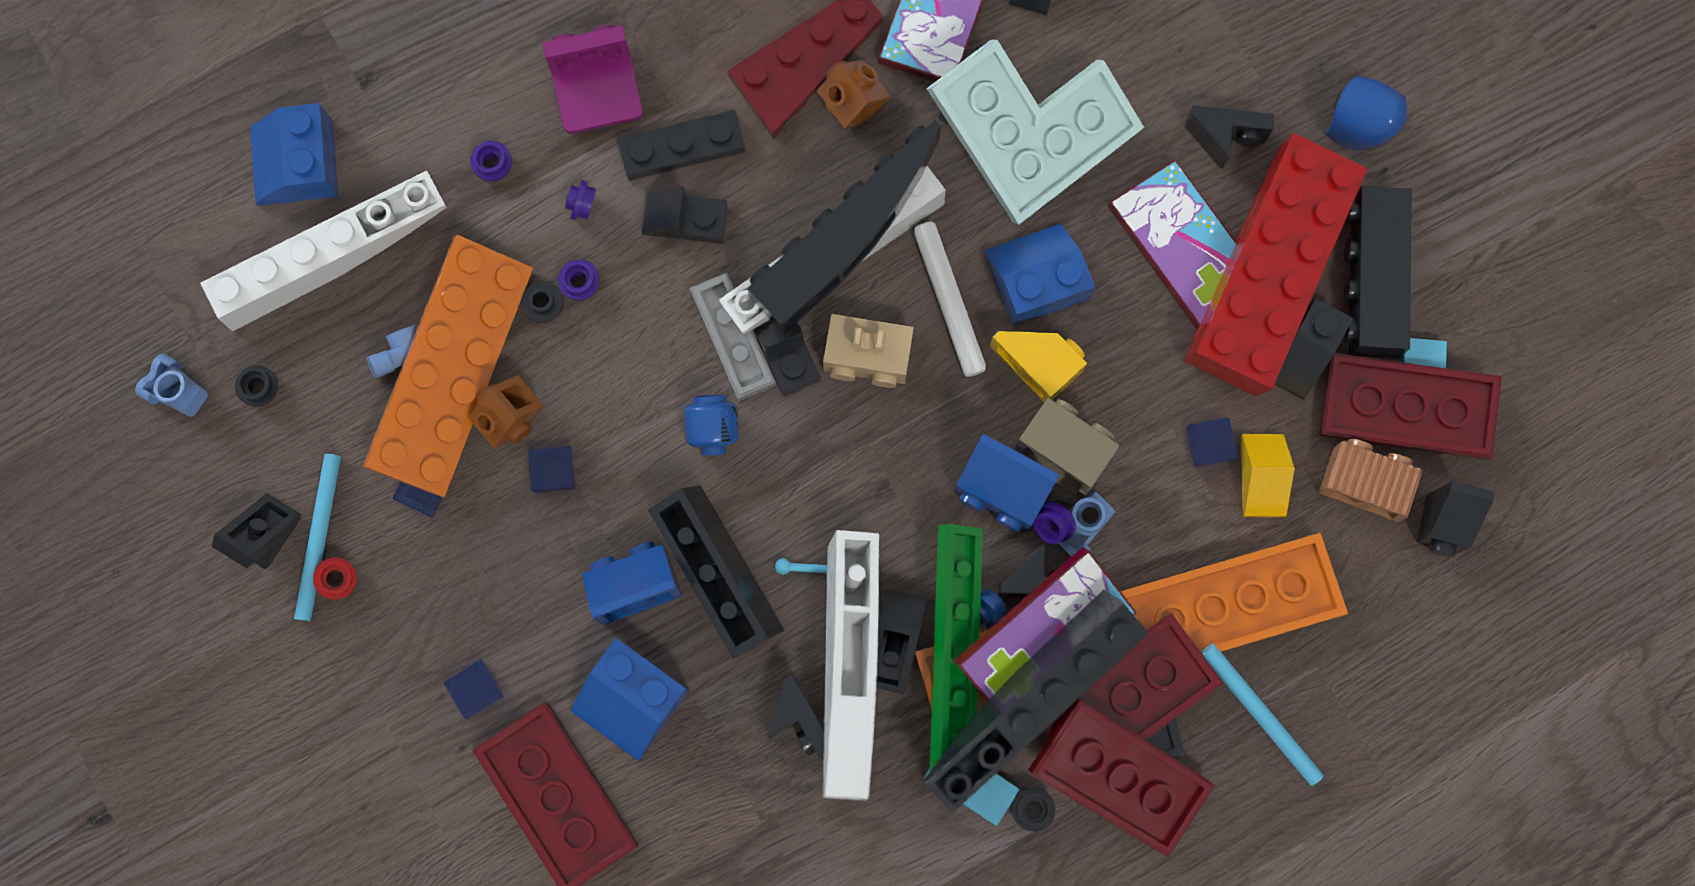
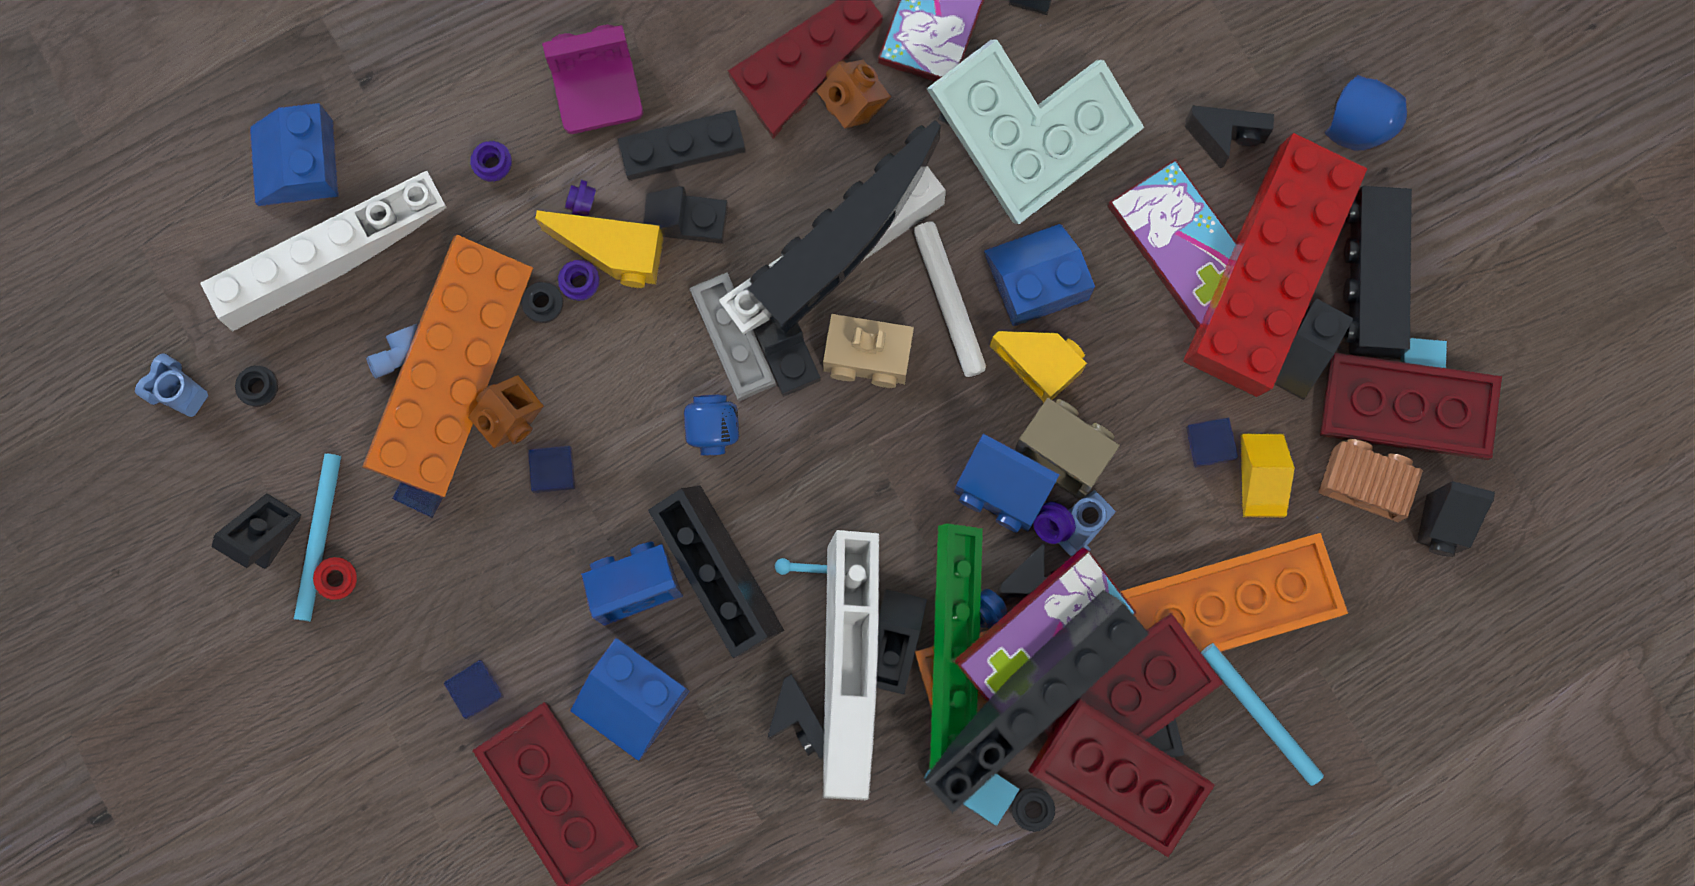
none -> yellow slope [535,210,663,288]

